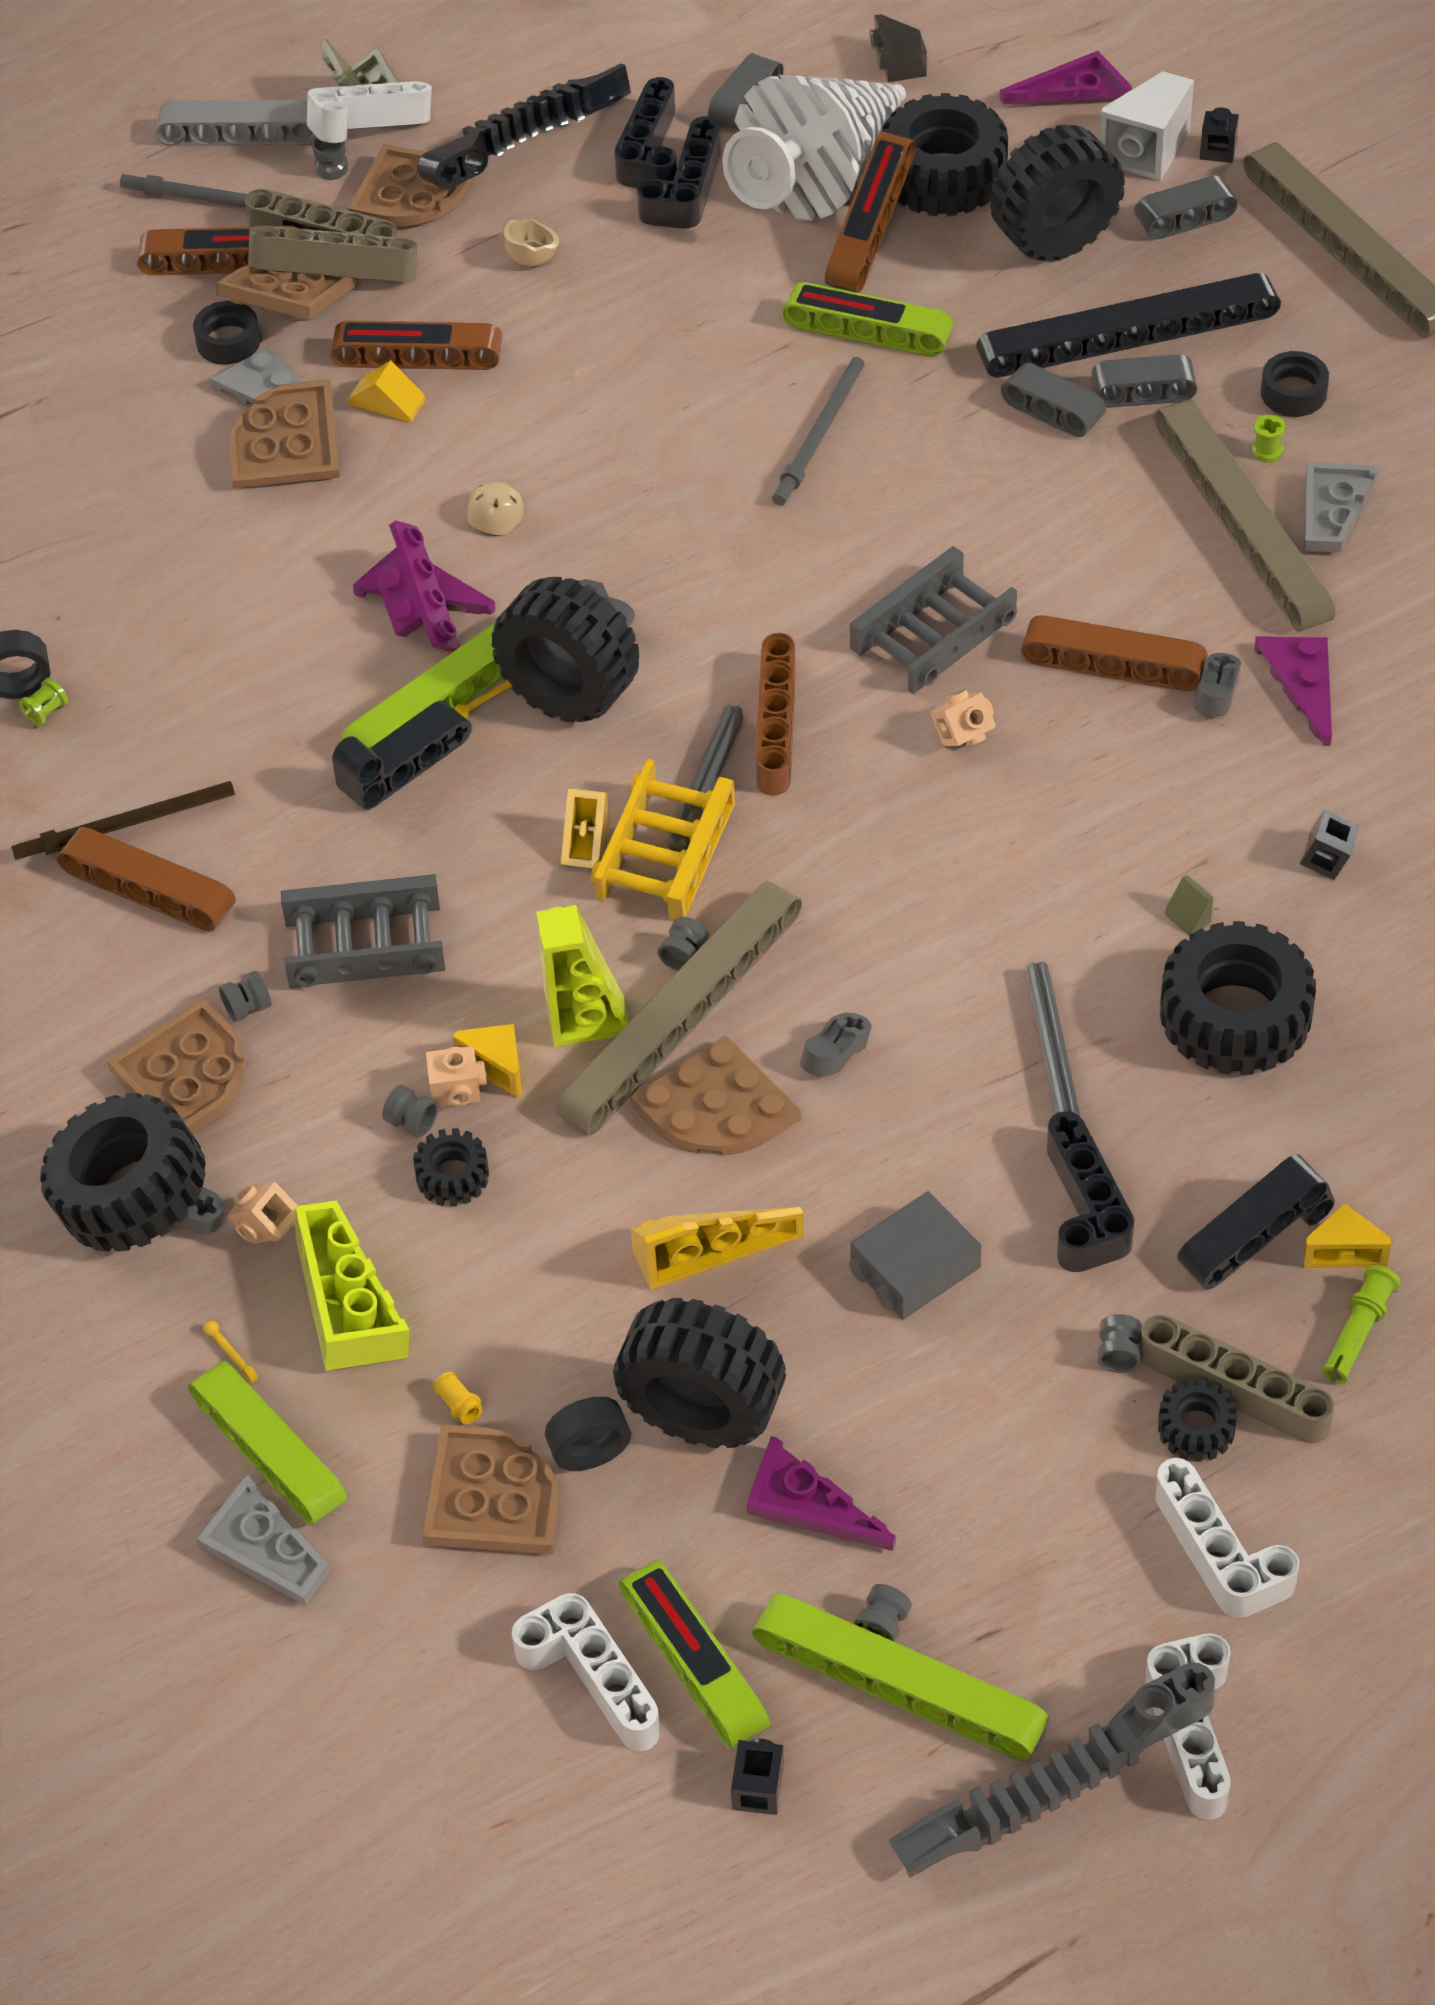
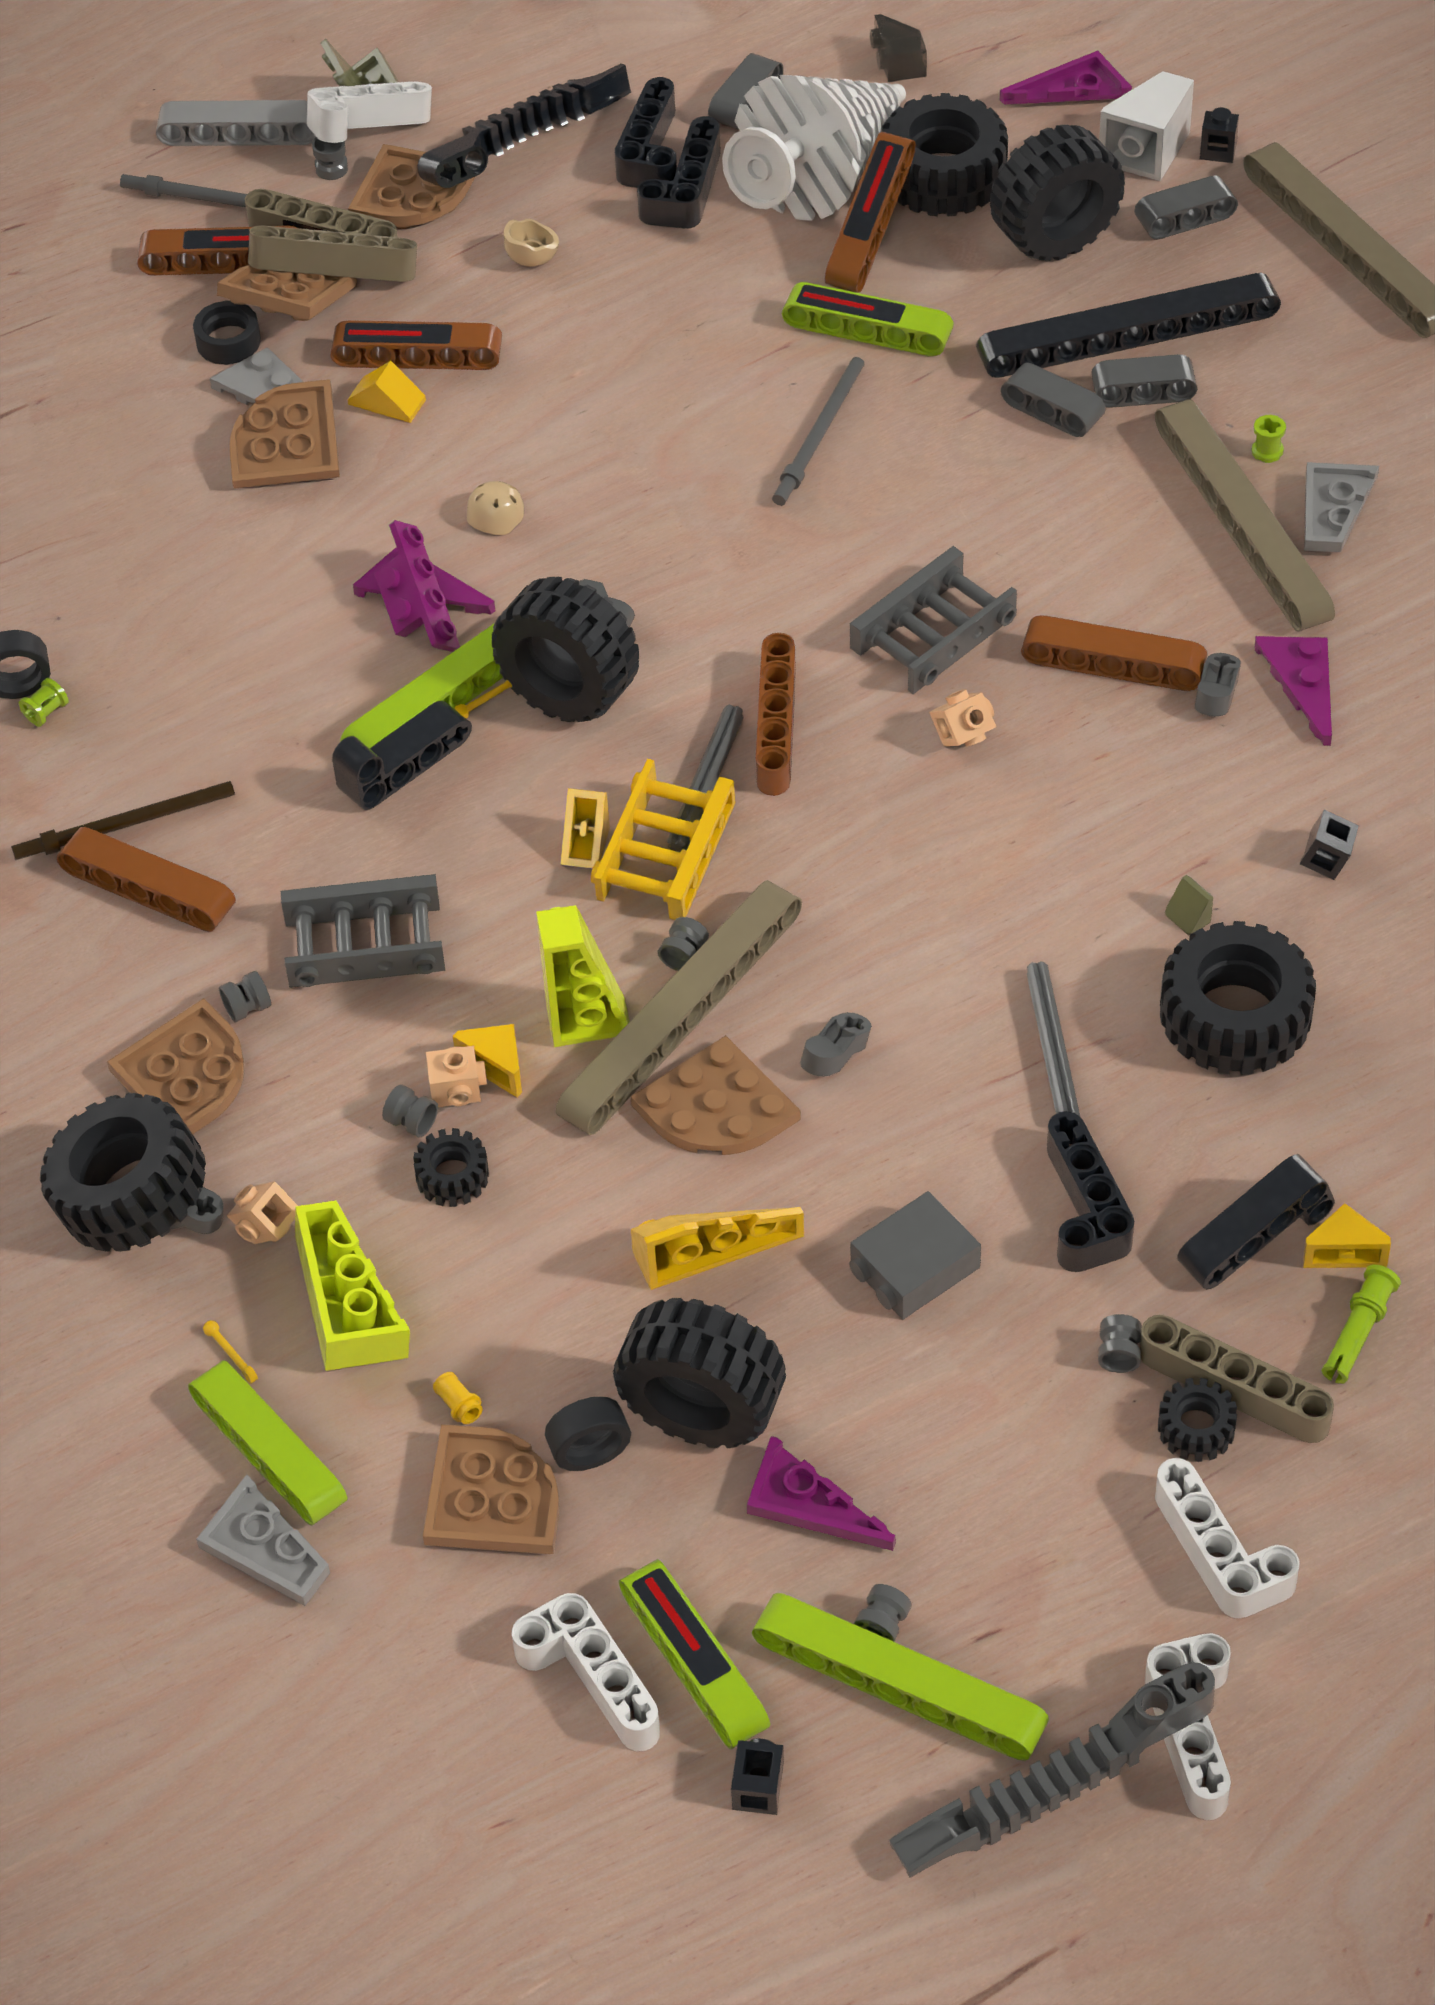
black tyre [1260,351,1329,417] -> none

